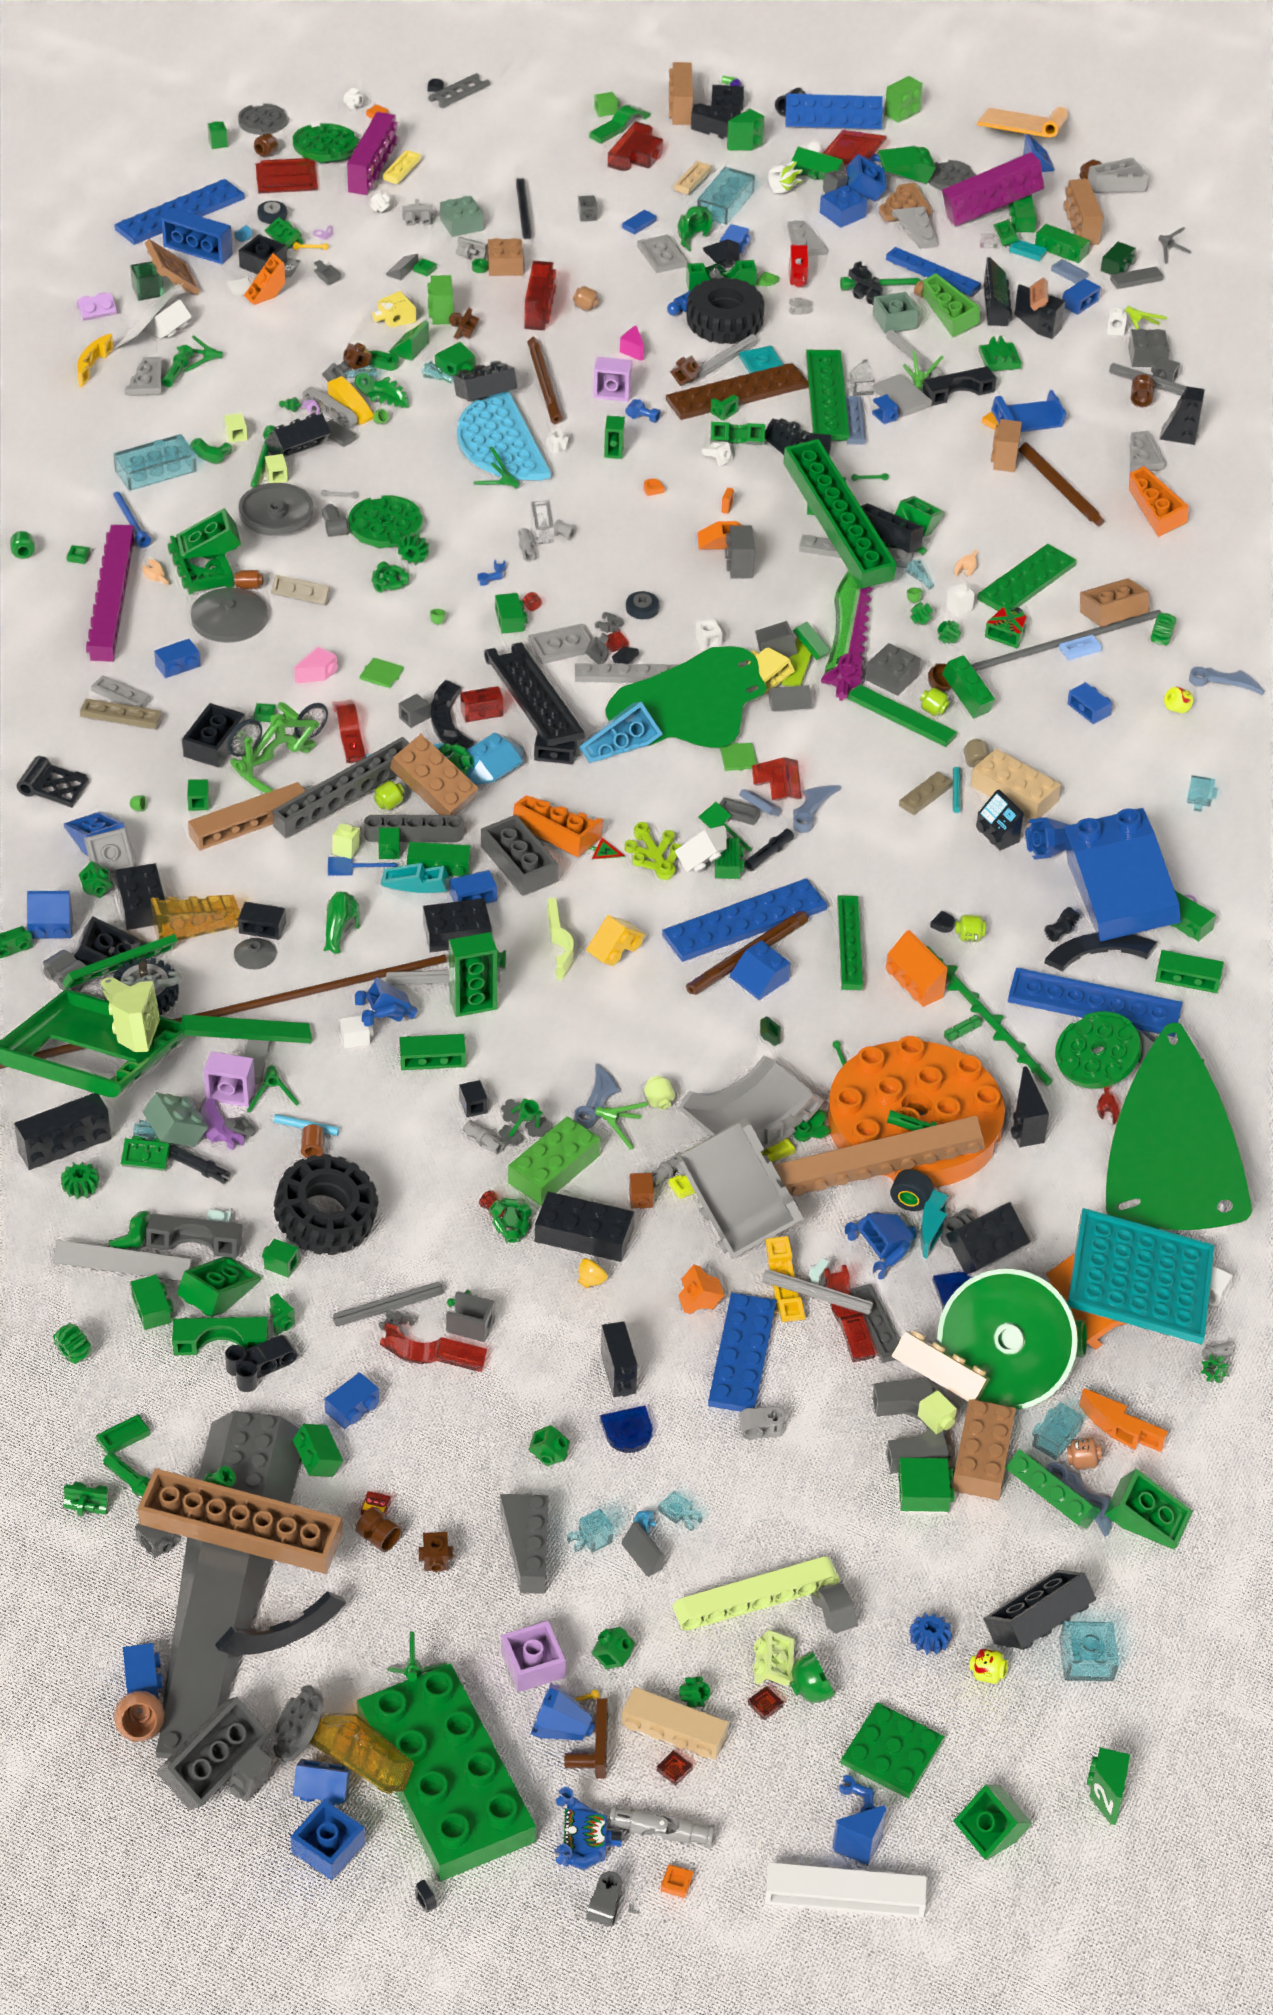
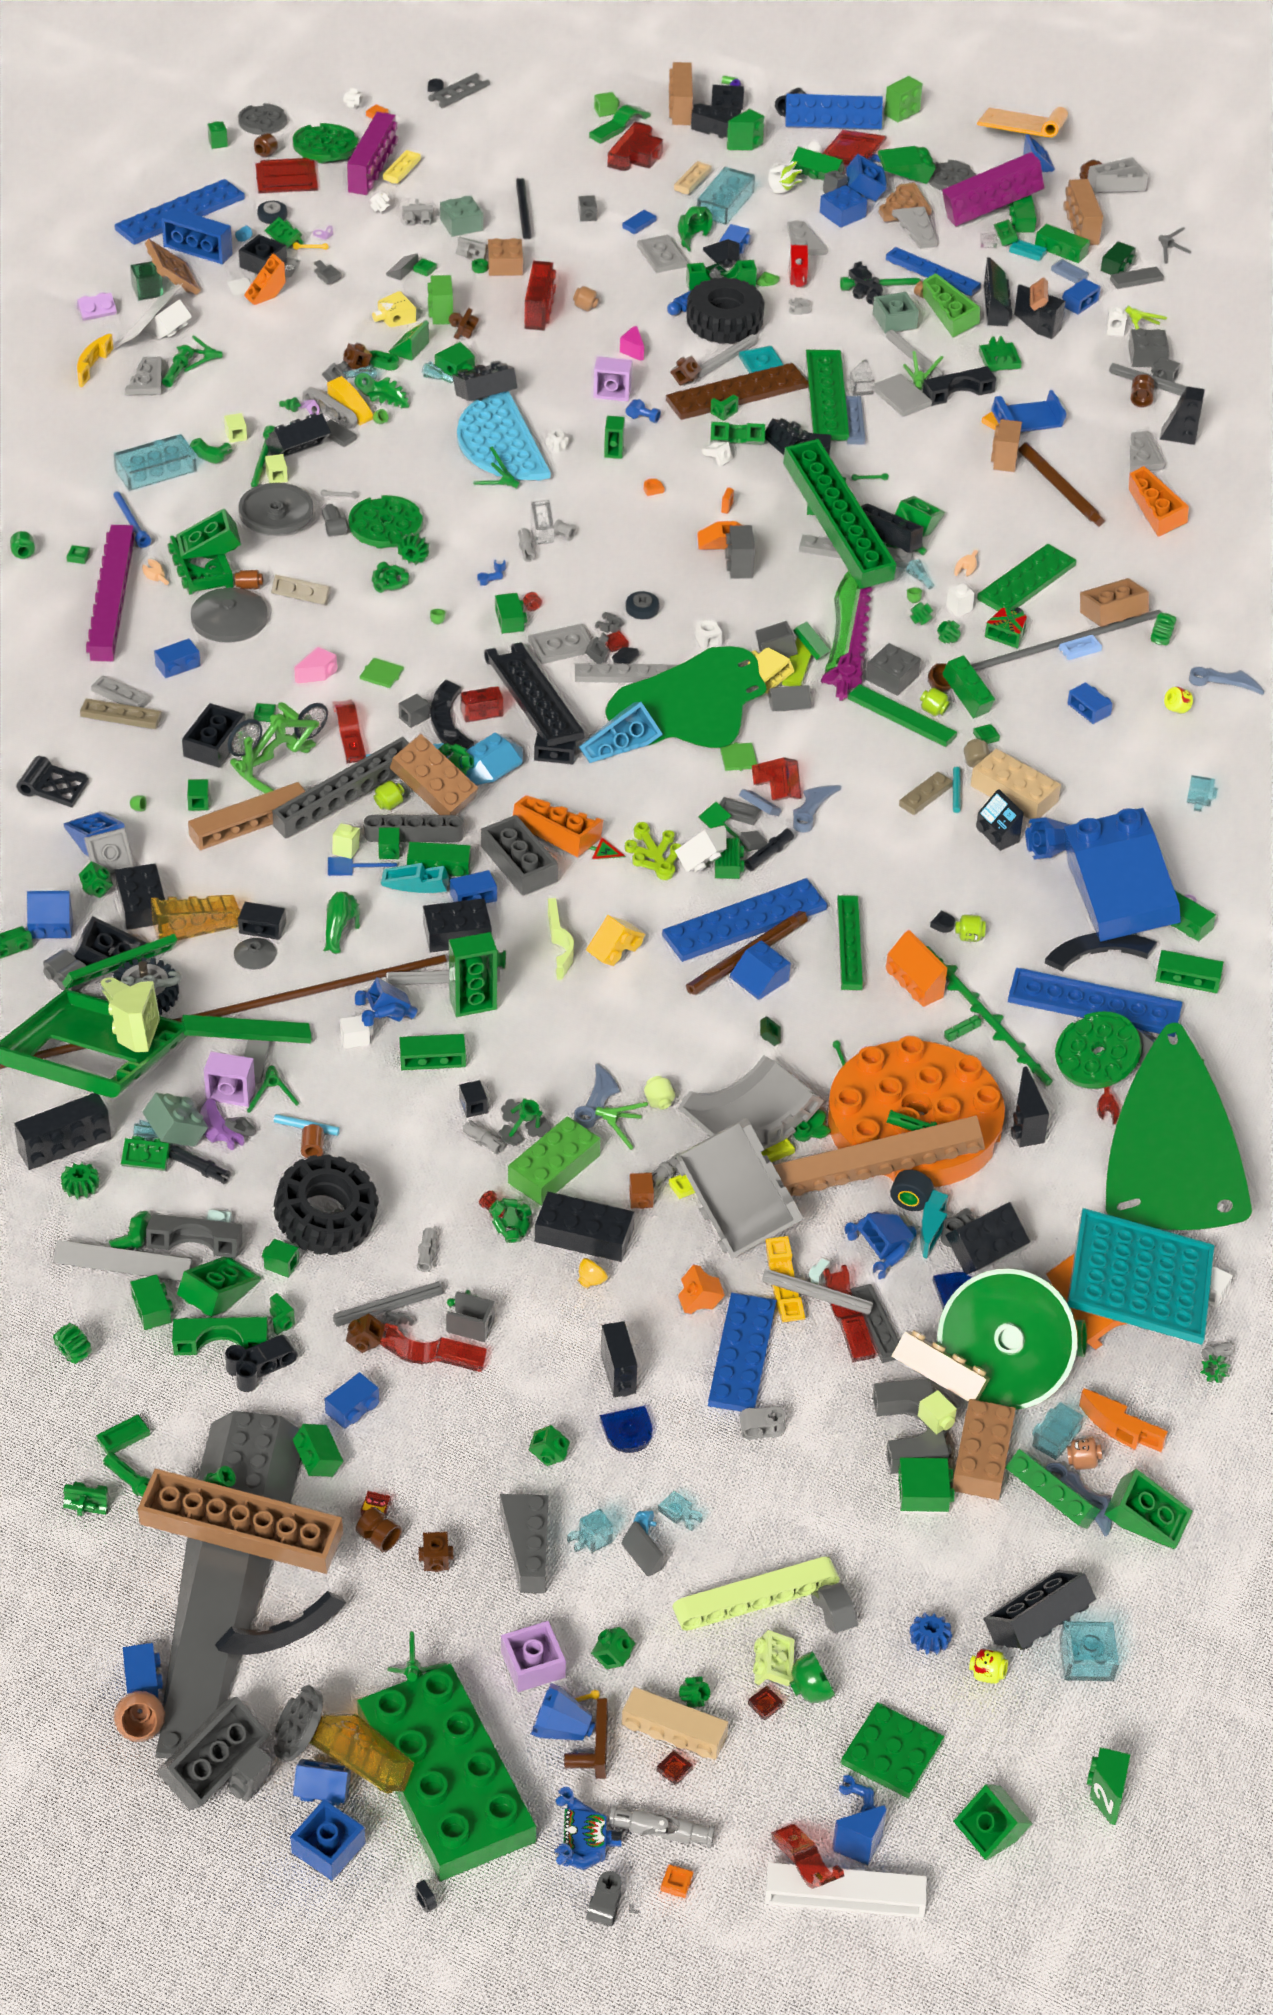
dark grey brick [135,1523,174,1558] -> none
reddish brown piece [527,336,563,424] -> none
blue window [872,394,898,425] -> none
black connector [1044,907,1080,942] -> none
none -> reddish brown brick [346,1313,386,1353]
none -> light grey pin [417,1227,437,1272]
none -> dark grey tile [739,831,767,850]
none -> clear red piece [771,1823,845,1889]
none -> green tile [973,724,1000,744]

